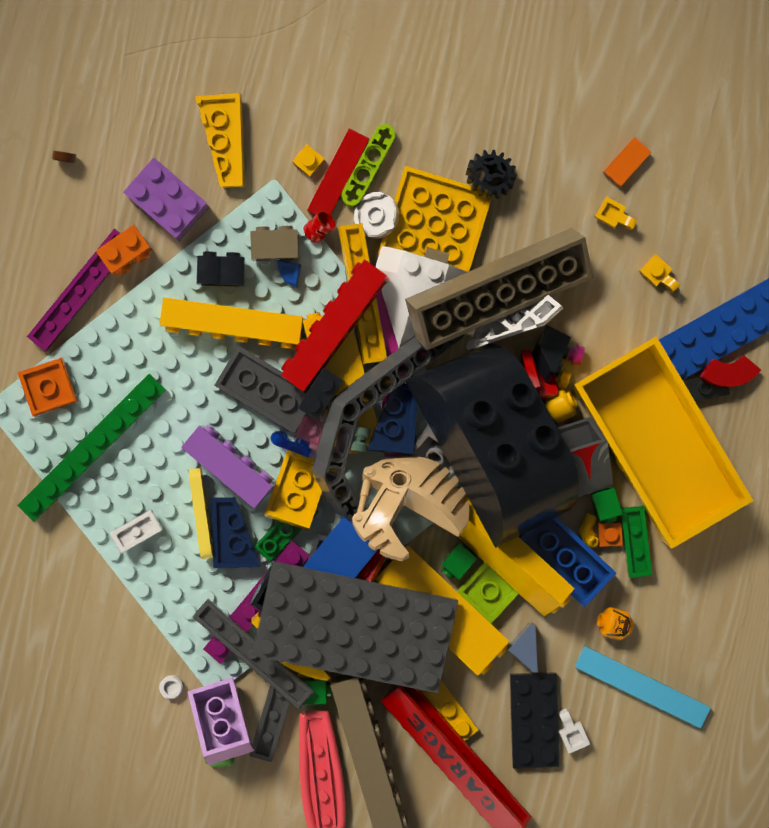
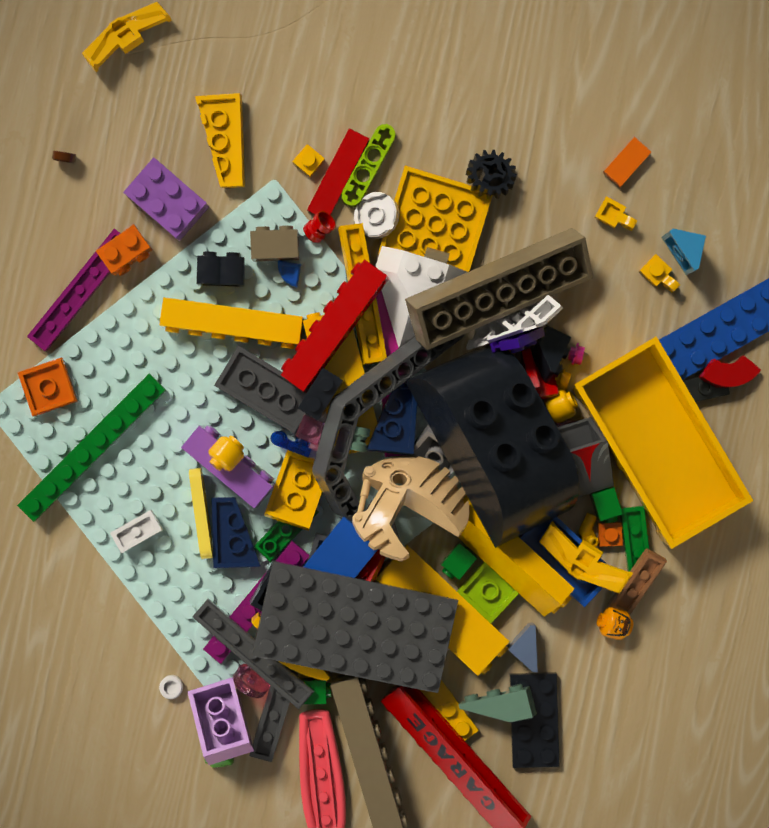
white plate [558,708,590,754] -> none
medium azure tile [574,646,711,728] -> none
none -> yellow plate [82,2,172,73]
none -> yellow head [208,435,244,471]
none -> clear pink piece [233,664,270,698]
none -> sand green slope [458,684,537,722]
none -> dark purple plate [490,327,545,353]
none -> yellow plate [539,521,633,594]
none -> medium nougat tile [608,548,667,615]
none -> dark azure slope [661,229,706,276]

